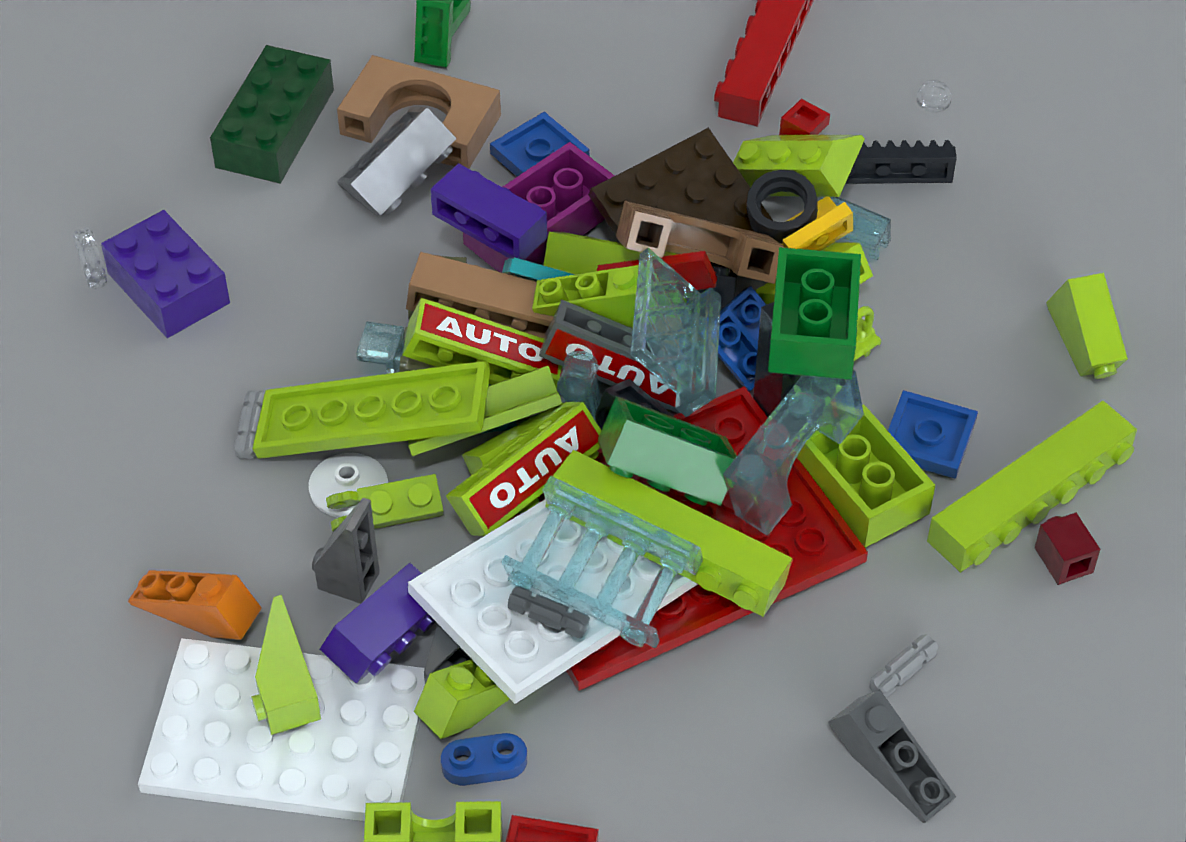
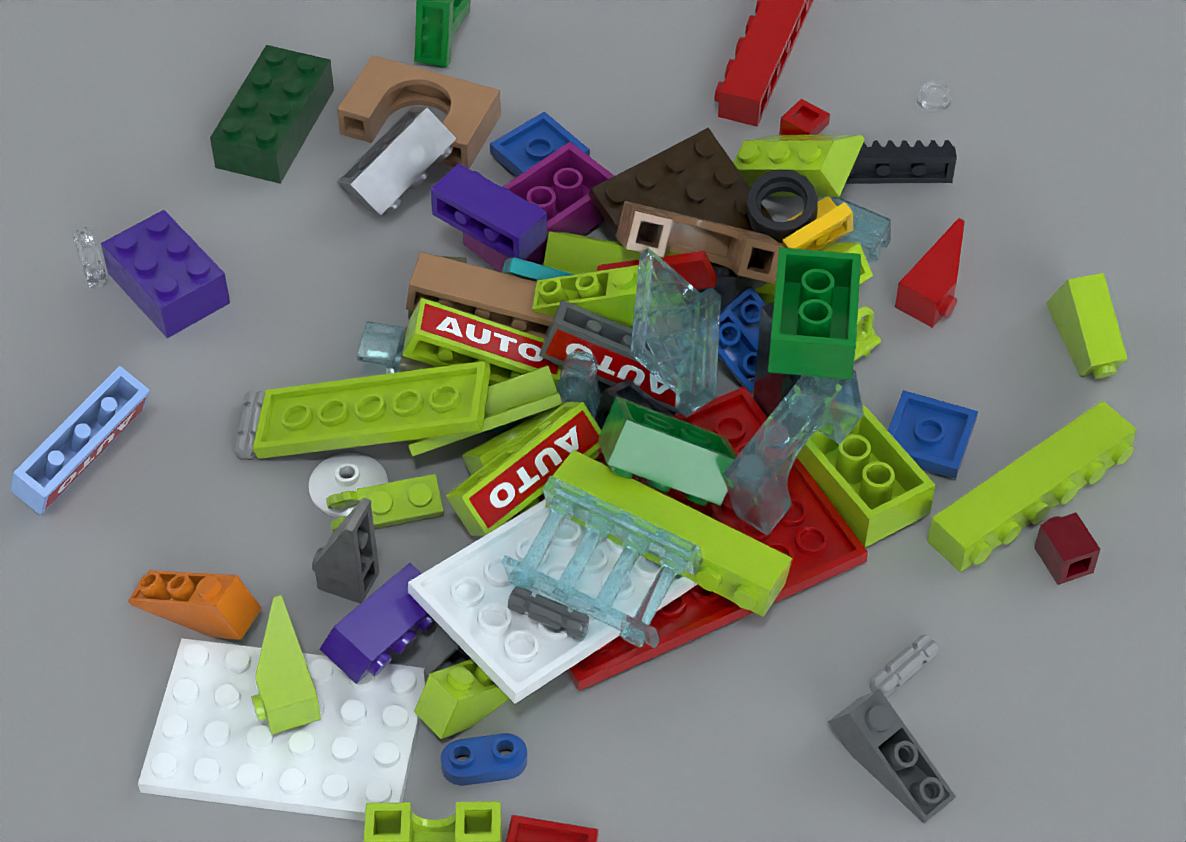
none -> light blue brick [10,366,150,516]
none -> red slope [895,218,965,328]

